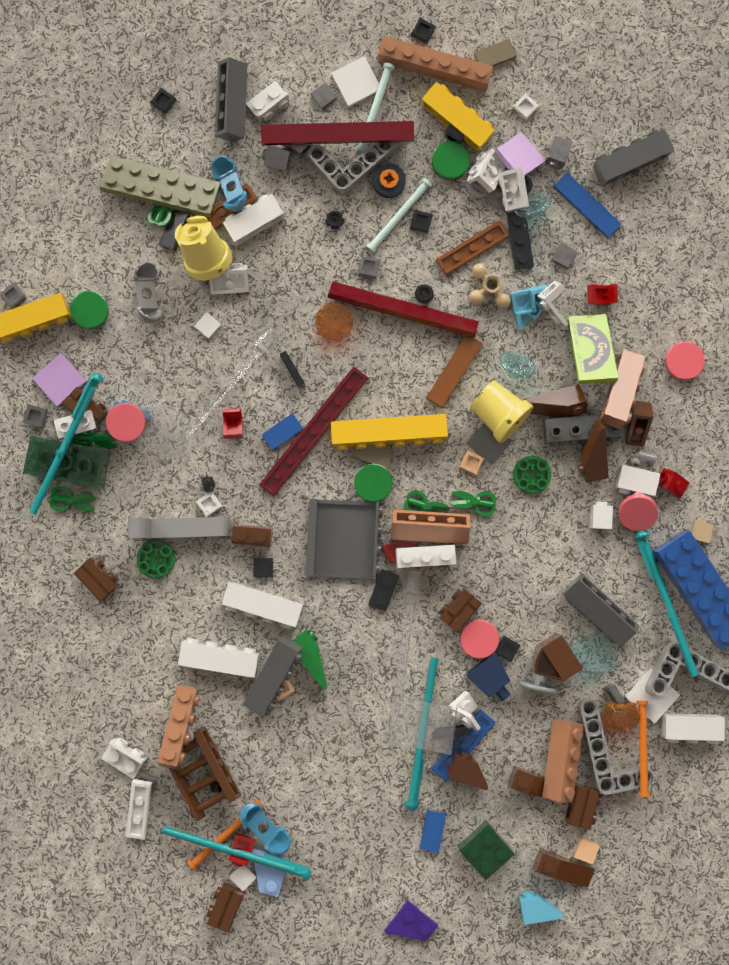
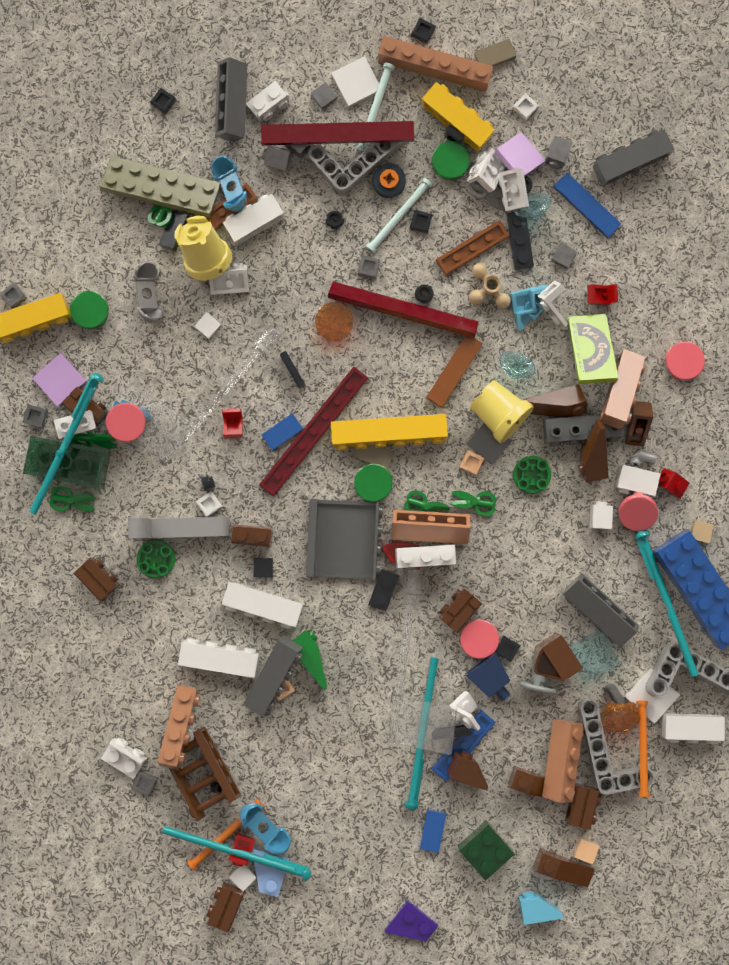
white tile [126,779,153,840] -> none

